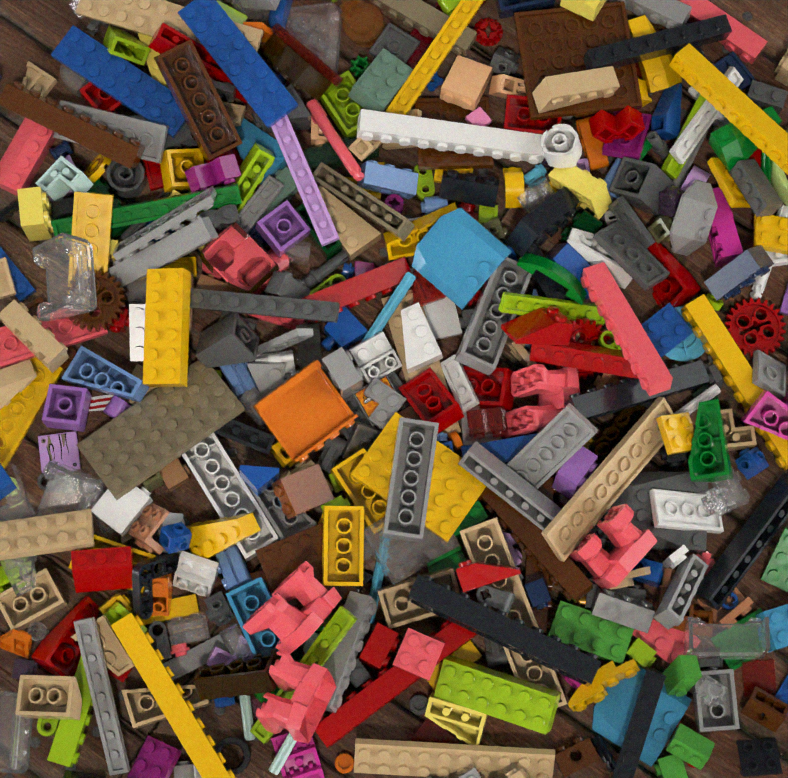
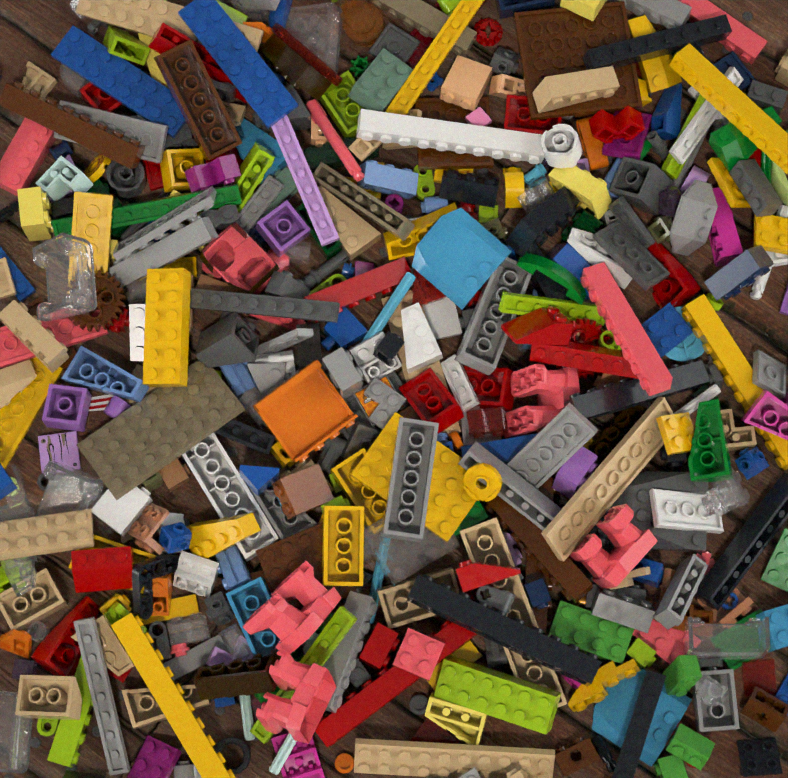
green panel [425,546,467,573] -> none
tan wing [505,336,537,367] -> none
white plate [662,545,689,569] -> none
red gear [724,297,786,359] -> none
none -> black brick [373,331,405,365]
none -> yellow tile [463,463,502,502]

